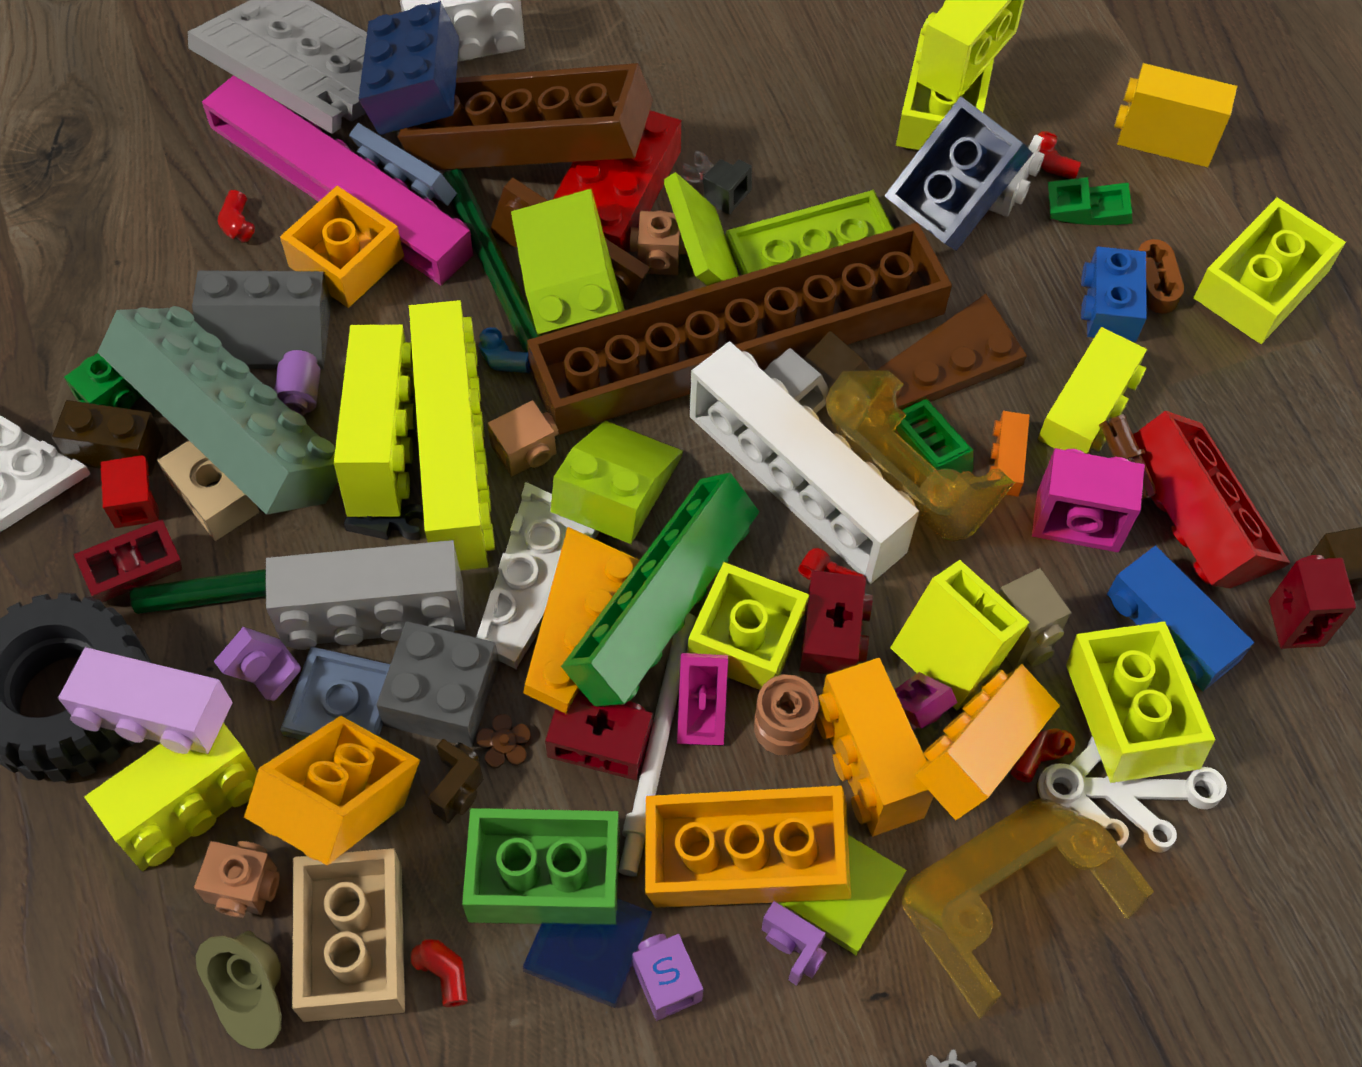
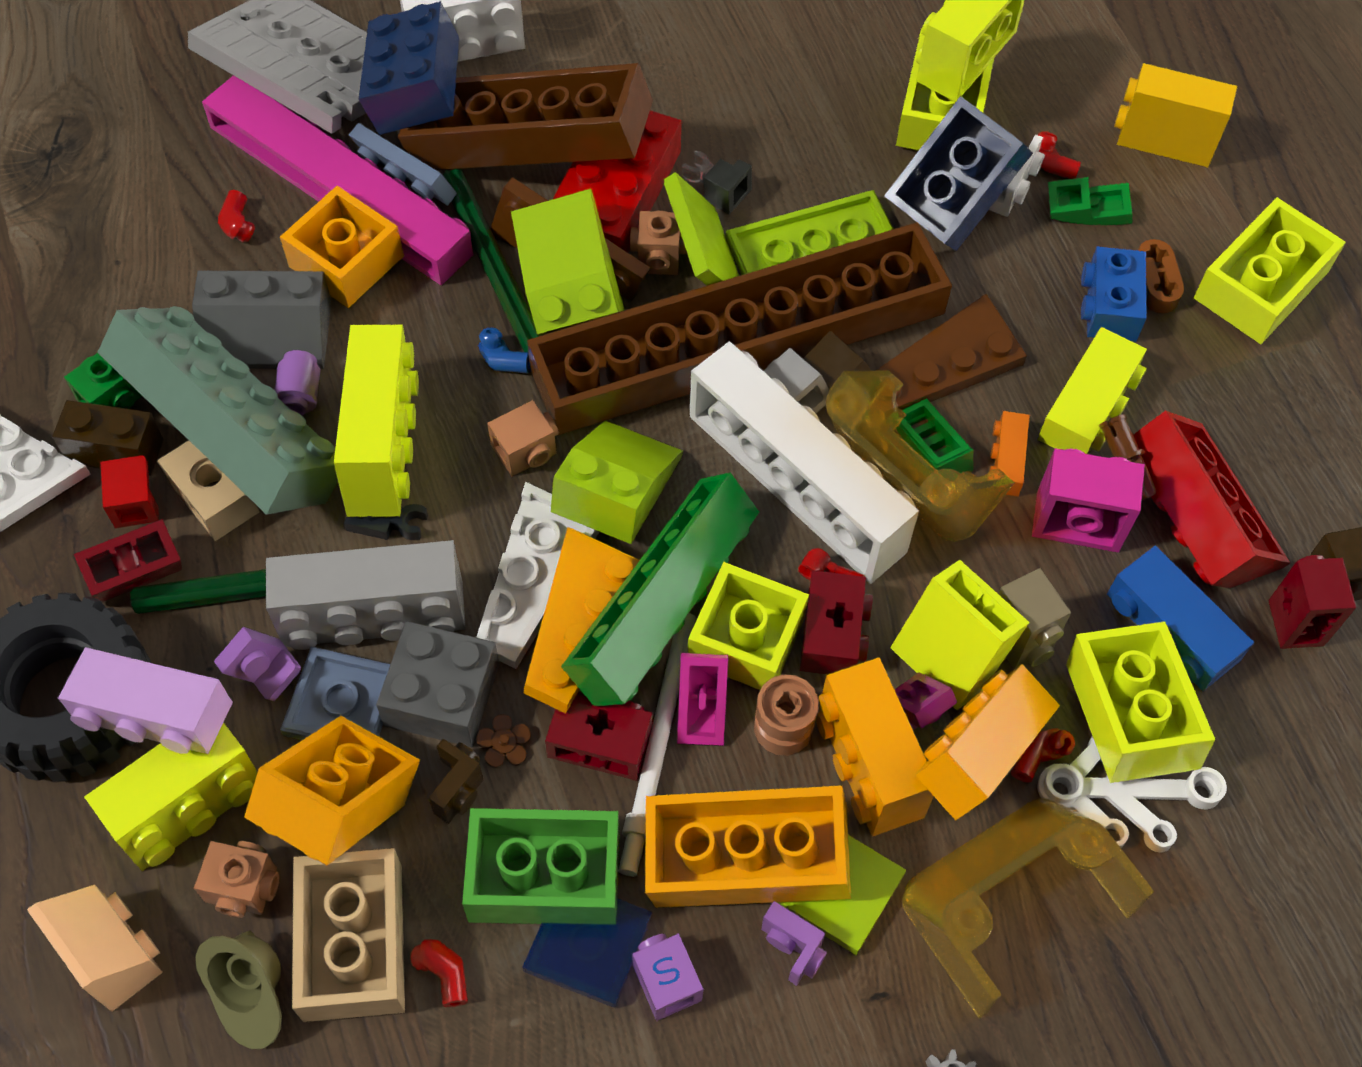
neon yellow brick [409,300,495,571] -> none
none -> light nougat slope [27,885,163,1012]

